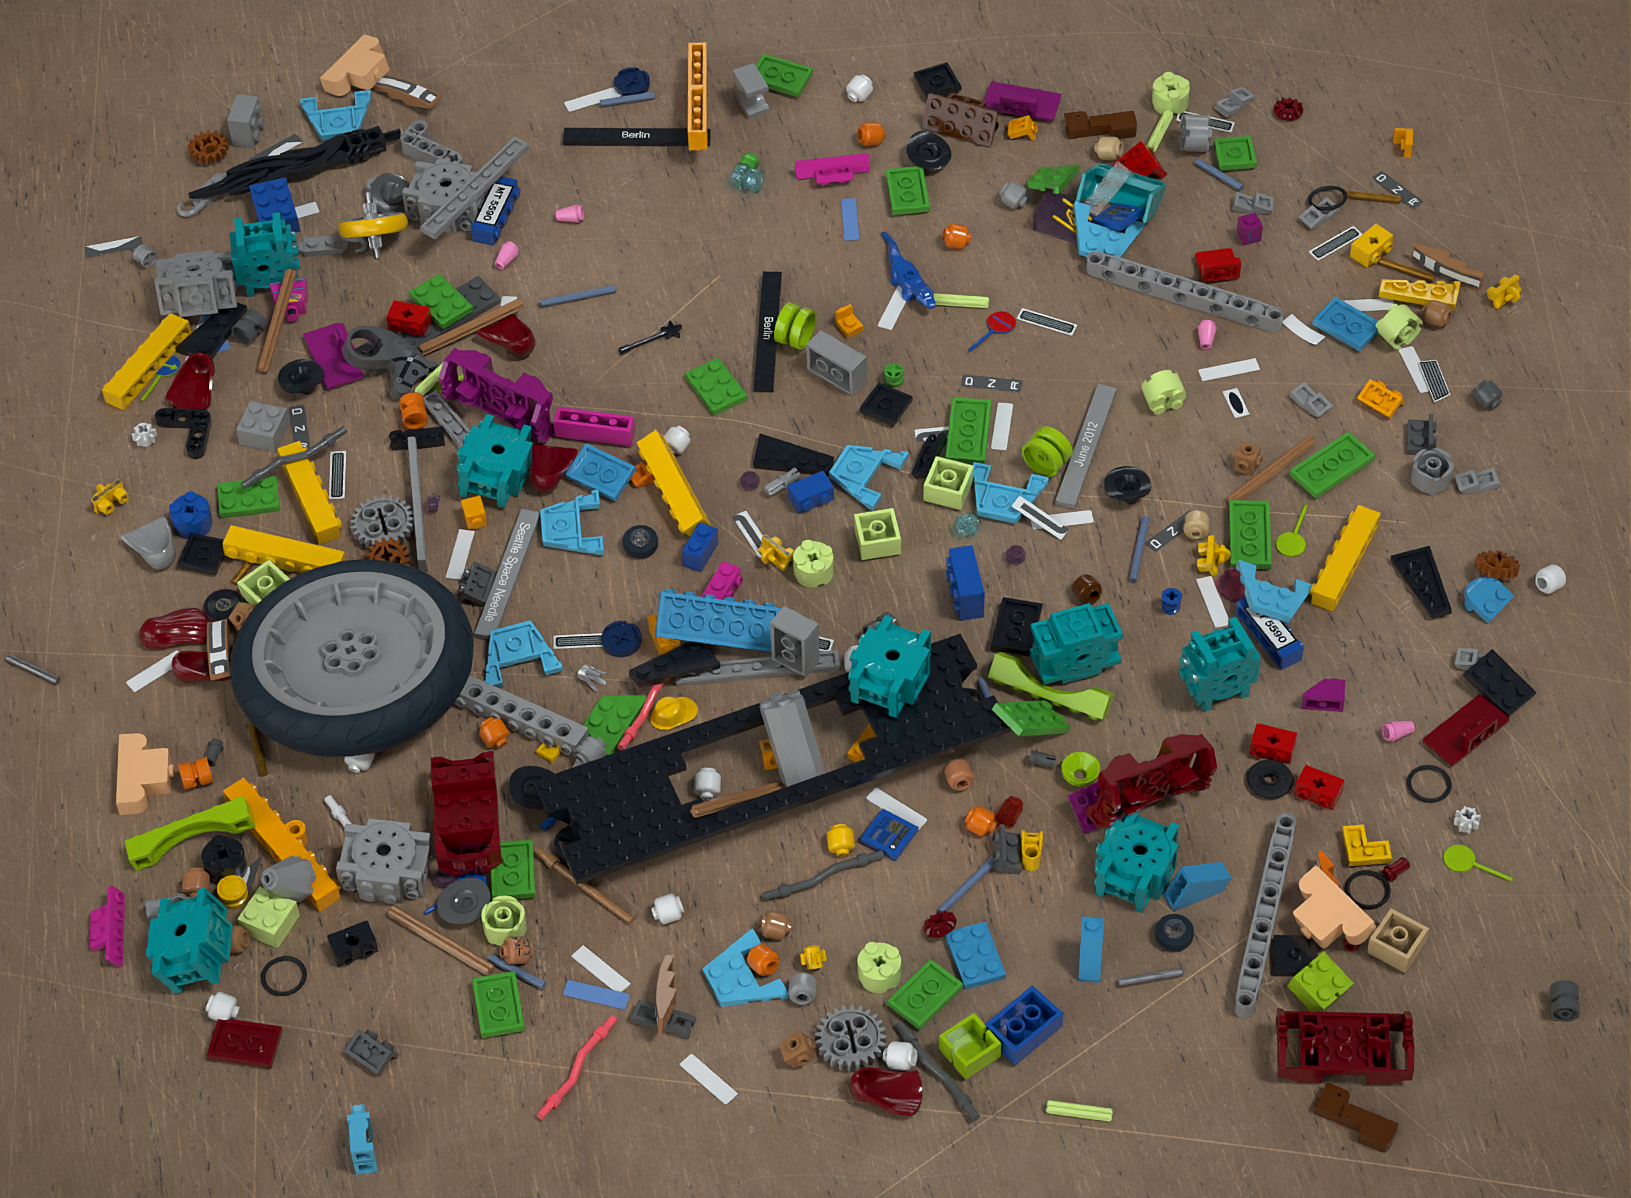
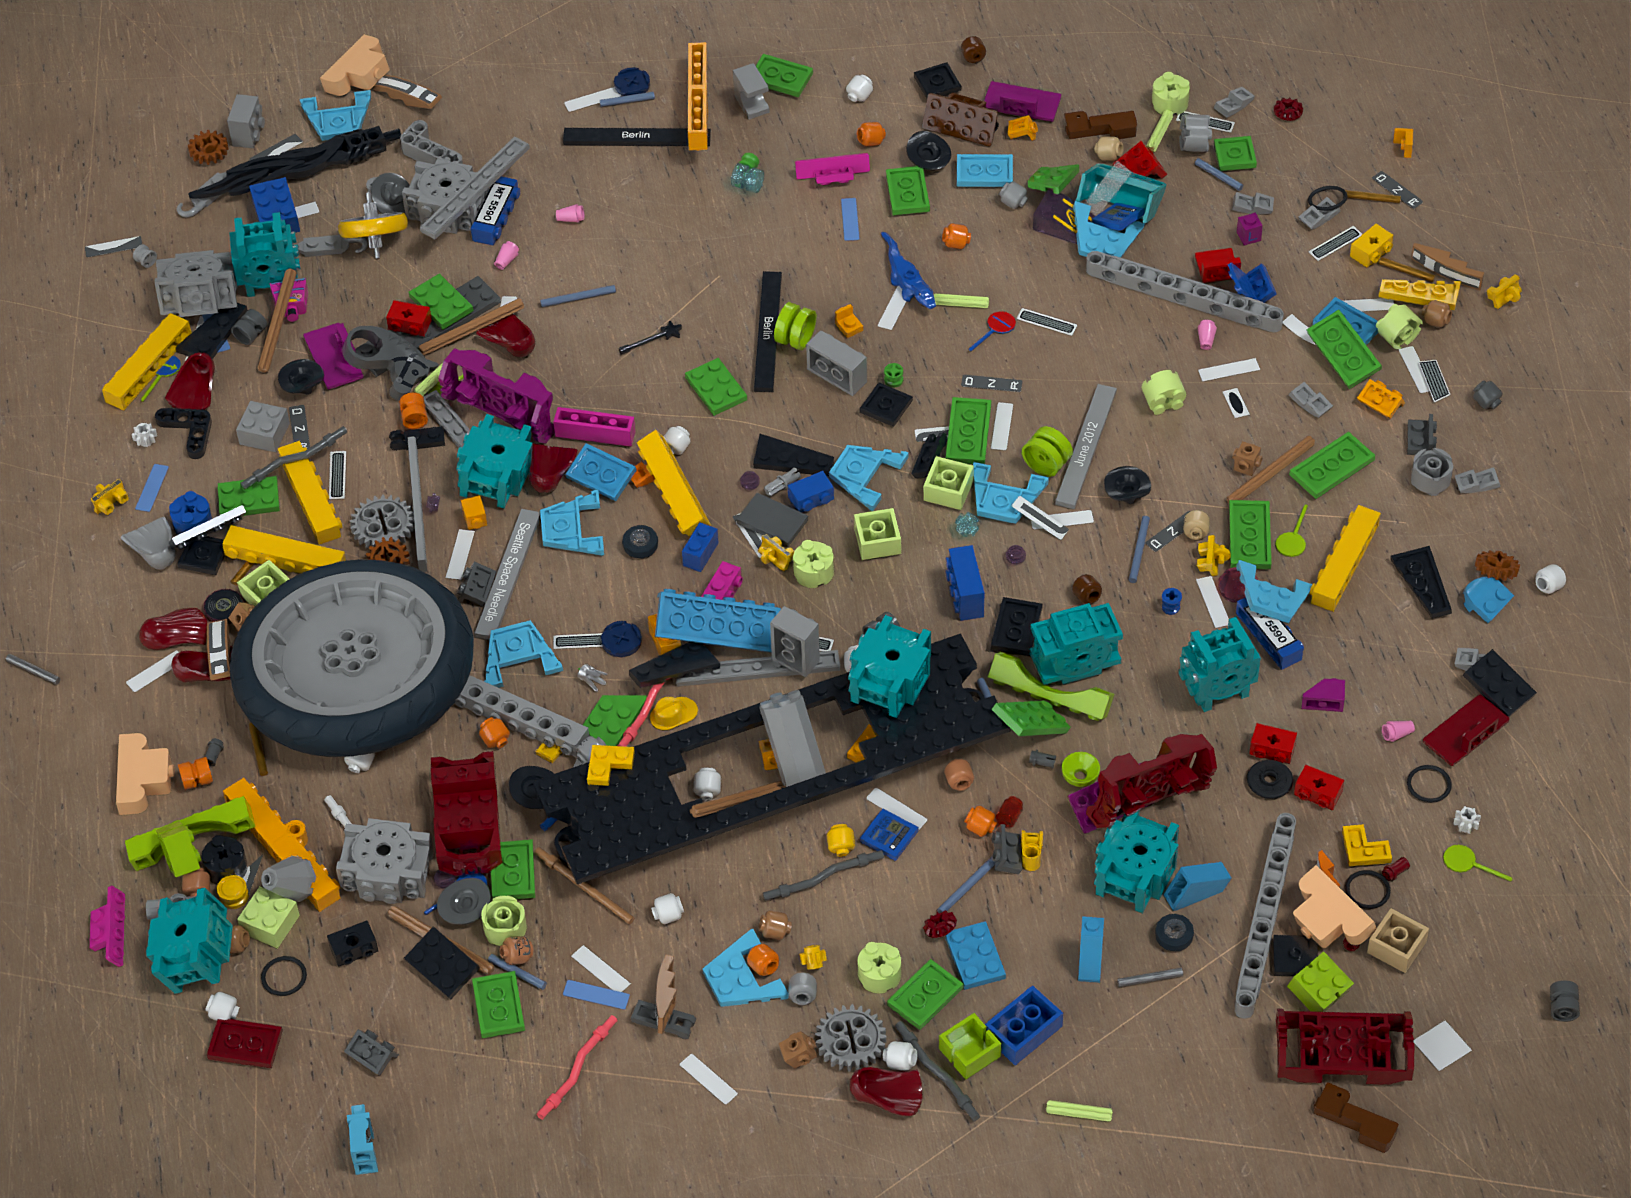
none -> medium blue sticker [135,464,169,512]
none -> lime piece [156,821,201,877]
none -> wing [169,505,246,550]
none -> black plate [404,926,480,1000]
none -> yellow plate [587,745,635,786]
none -> dark grey tile [737,493,808,547]
none -> medium azure plate [957,154,1013,187]
none -> reddish brown head [961,36,986,63]
none -> blue bracket [1228,262,1277,303]
none -> bright green plate [1306,309,1382,389]
none -> white sticker [1414,1021,1472,1071]

